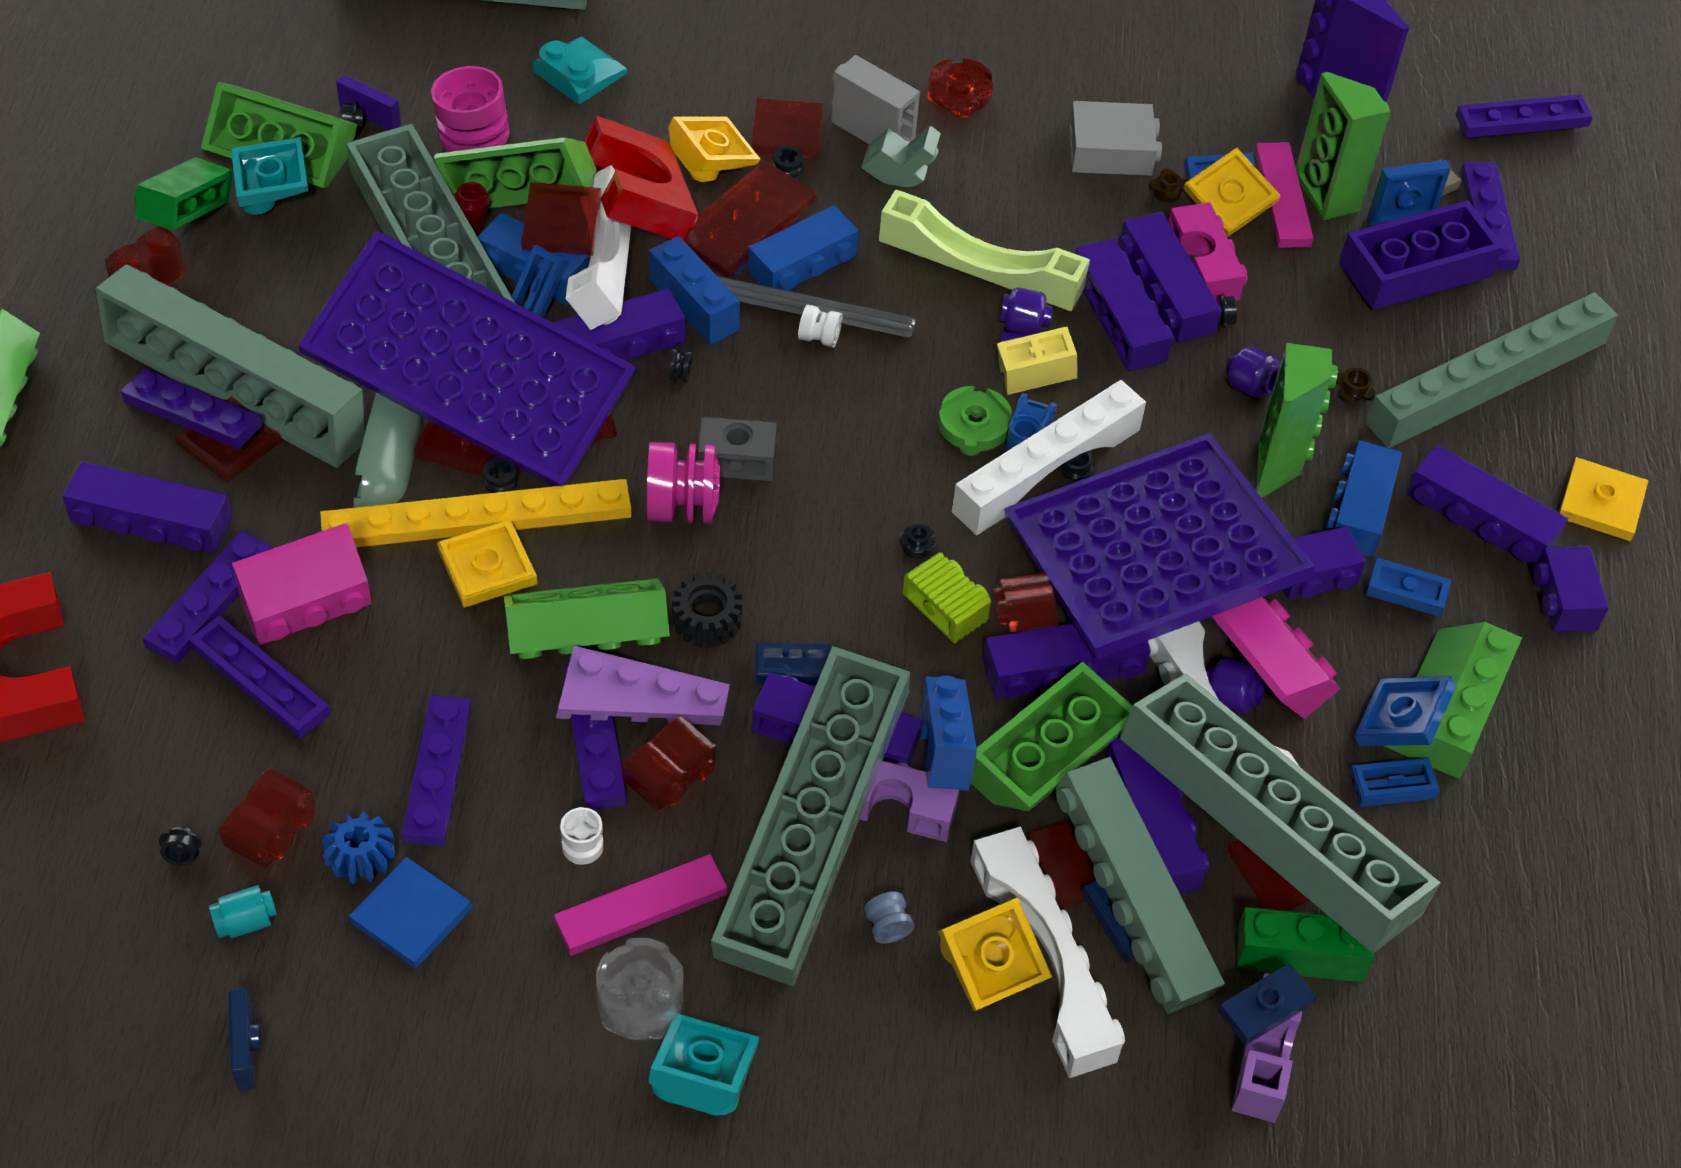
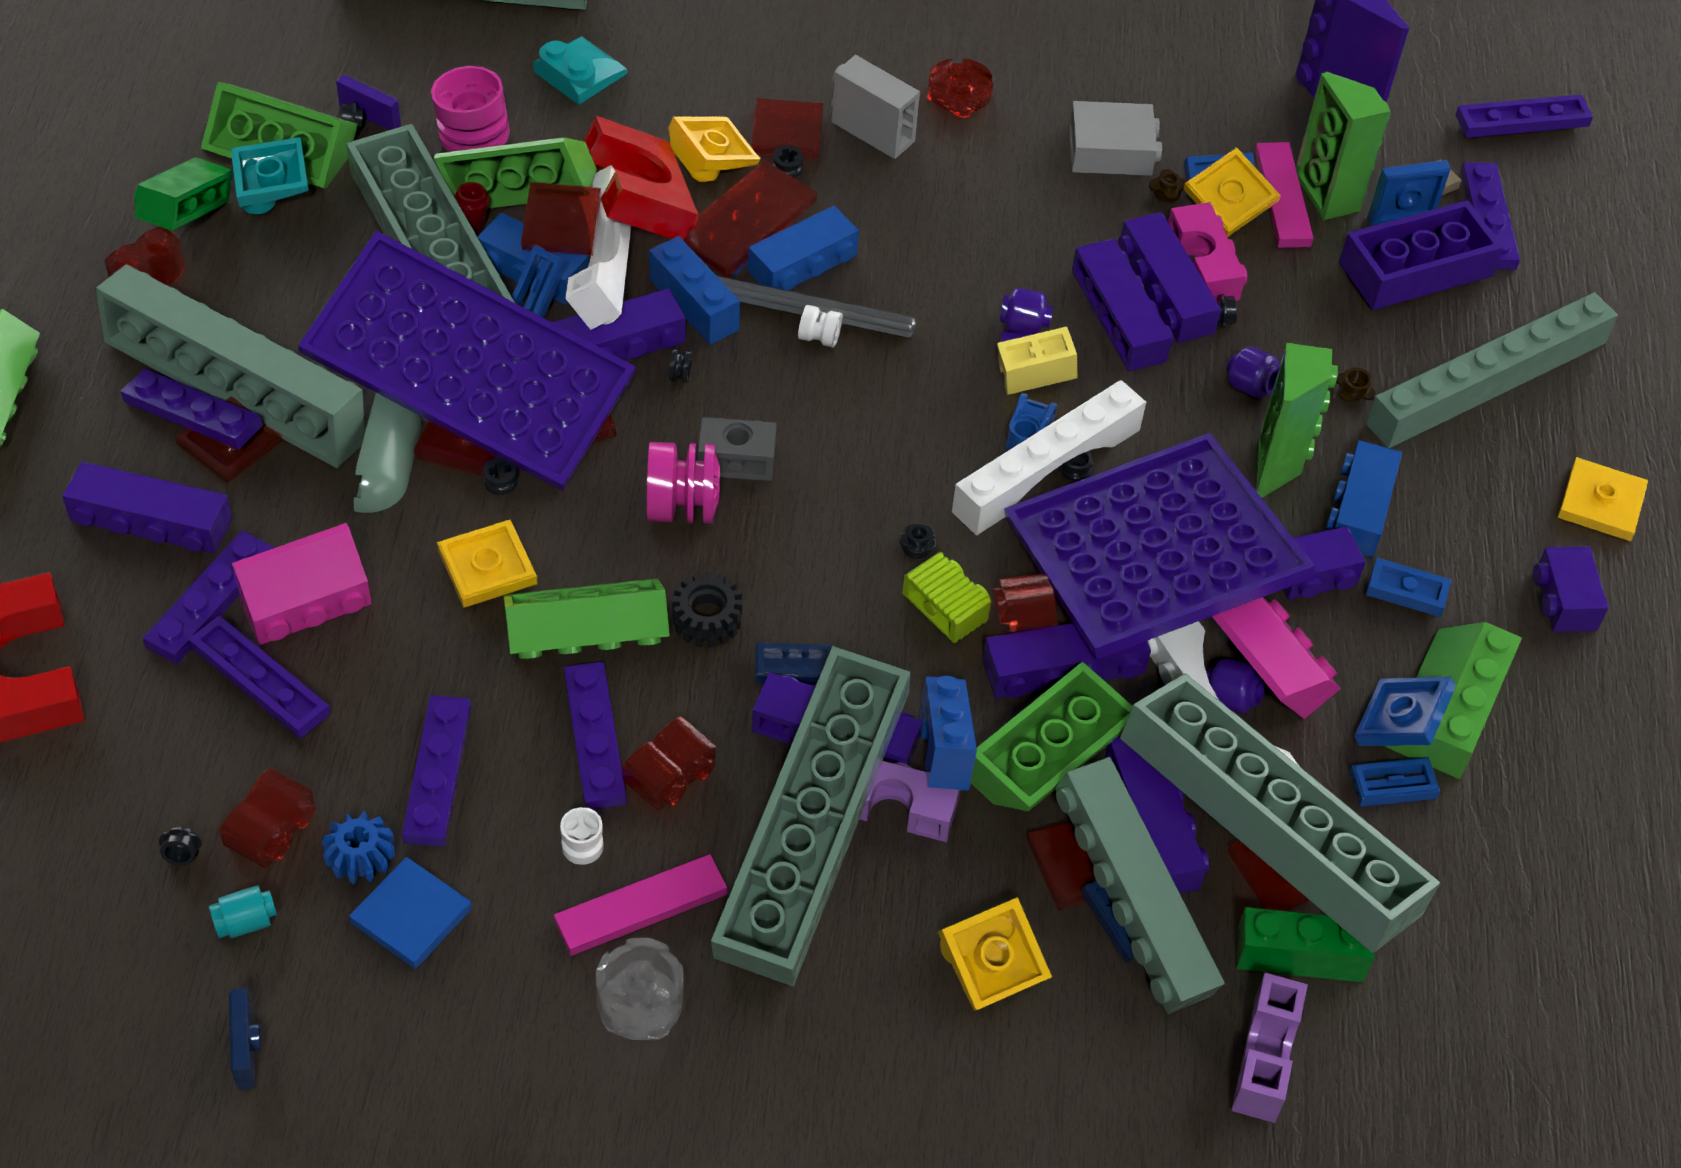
yellow plate [320,479,631,547] -> none
medium lavender wing [556,646,730,725] -> none
teal slope [648,1013,760,1116] -> none
sand green brick [861,126,941,187] -> none
sand blue wheel [864,892,915,944] -> none
yellowish green arch [879,190,1090,312] -> none
bright green plate [938,386,1012,456] -> none
white arch [970,827,1125,1078] -> none
dark blue plate [1218,963,1317,1046] -> none
dark purple brick [1407,445,1569,567] -> none

